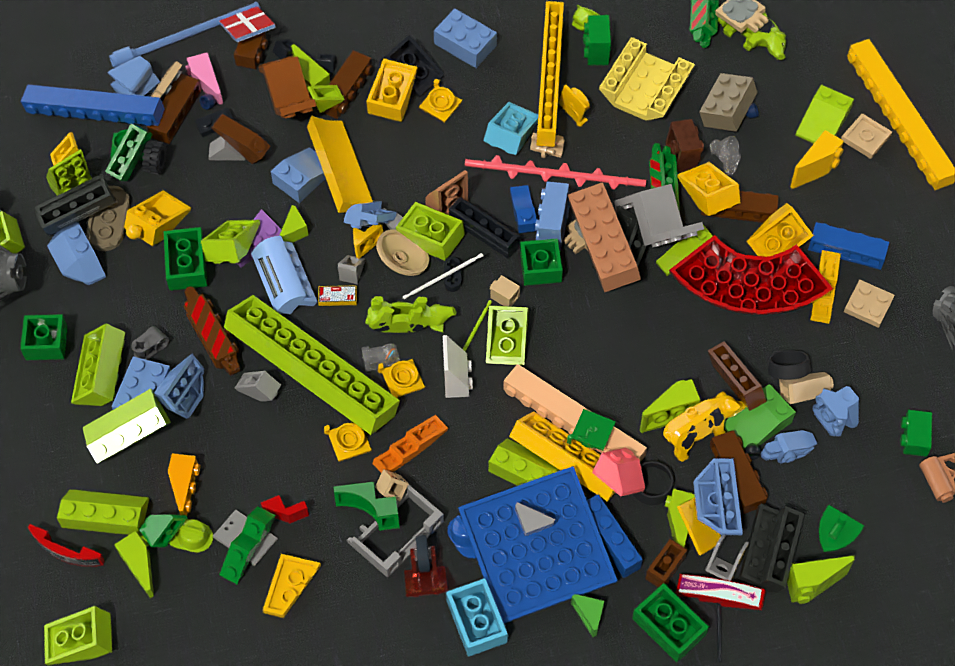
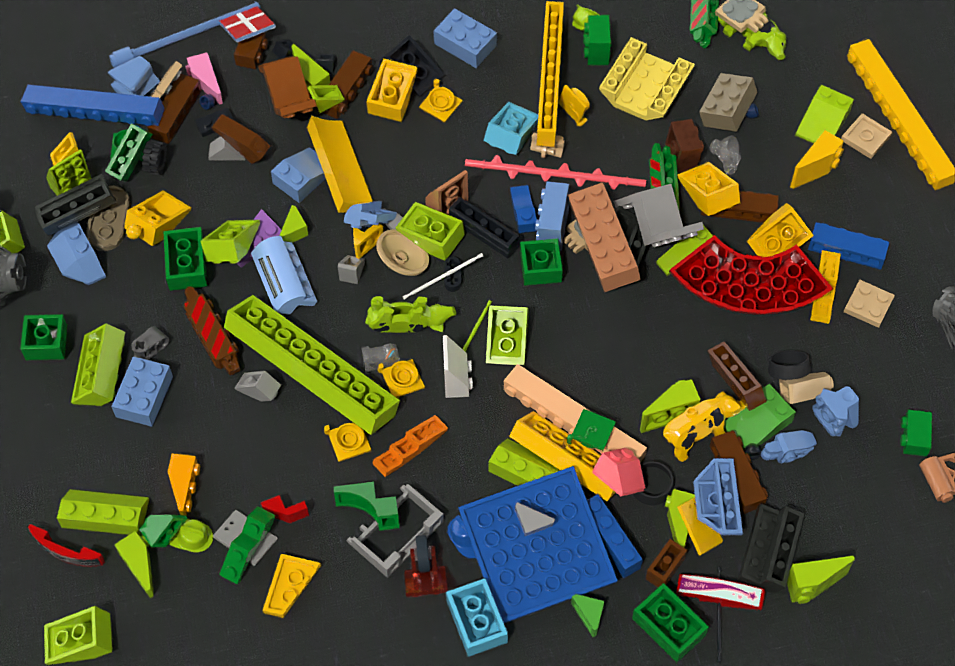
slope [82,388,171,463] -> none
medium blue wedge [154,354,204,419] -> none
tile [318,286,357,306] -> none
tan brick [375,469,409,501] -> none
tan brick [490,275,520,307] -> none
light grey piece [705,535,749,581] -> none
green shield [818,505,864,552] -> none

